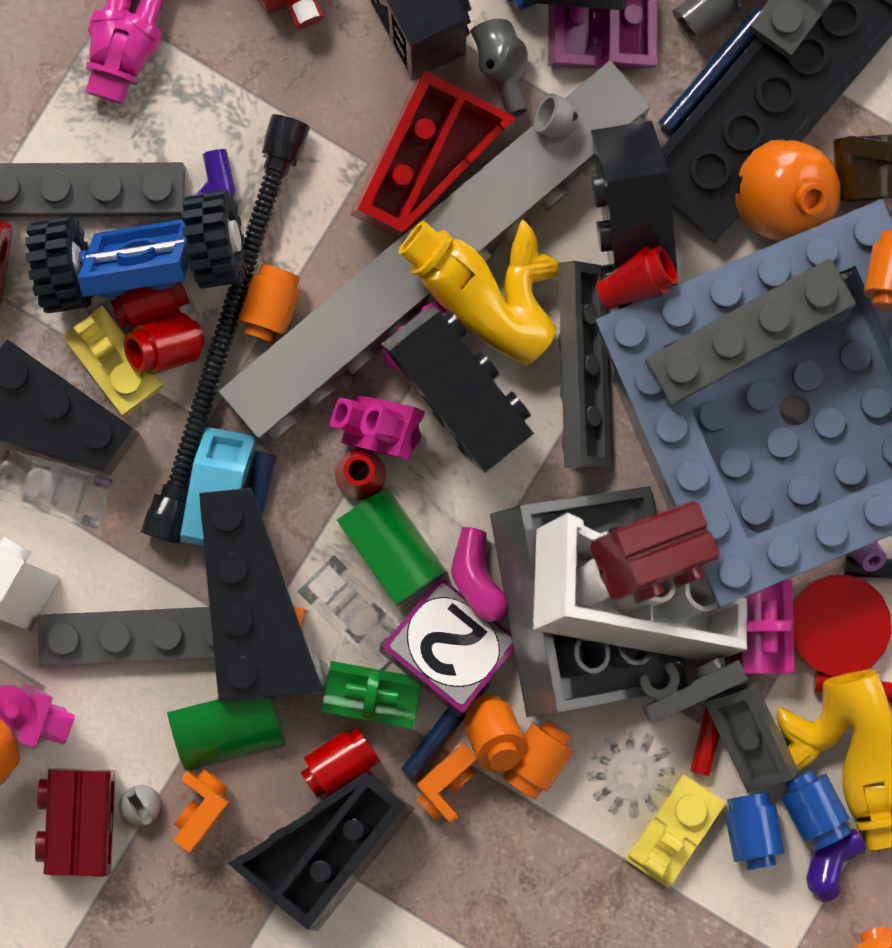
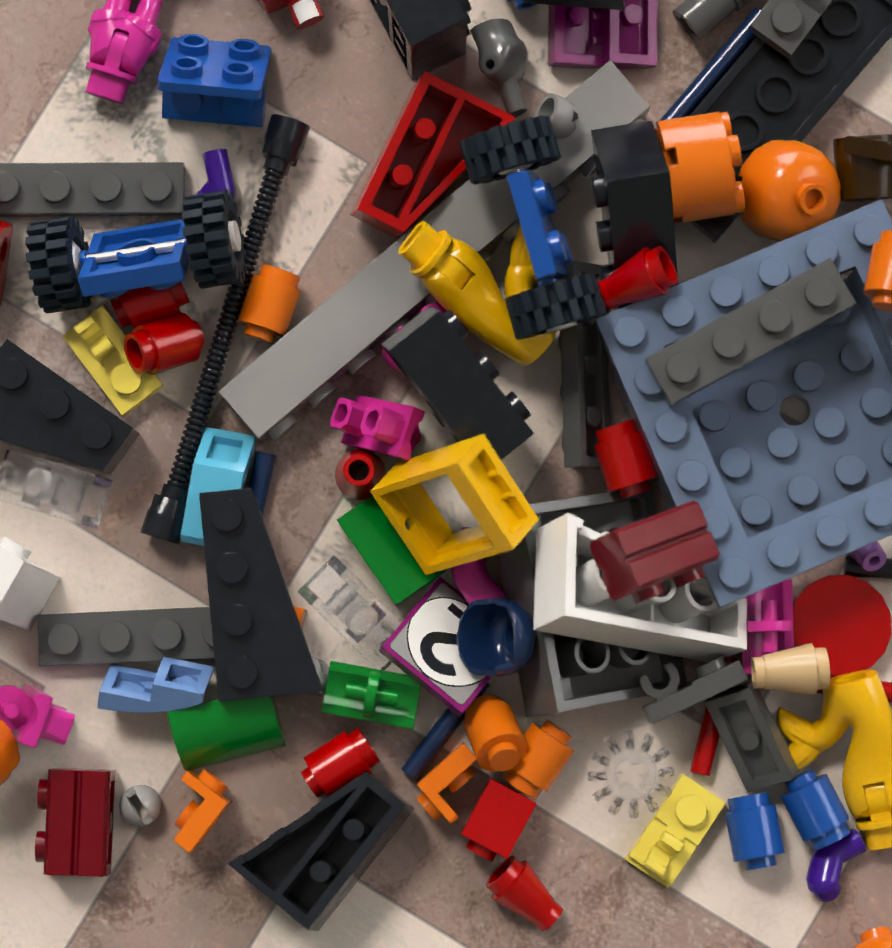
none -> medium blue slope [97,656,214,713]
none -> blue bracket [158,34,271,128]
none -> yellow window [370,434,539,575]
none -> dark blue hair [456,598,536,677]
none -> black plate [459,116,607,340]
none -> red brick [461,777,537,862]
none -> red cone [486,856,563,931]
none -> red brick [594,419,658,499]
none -> orange brick [655,112,745,224]
none -> tan cone [751,643,830,695]

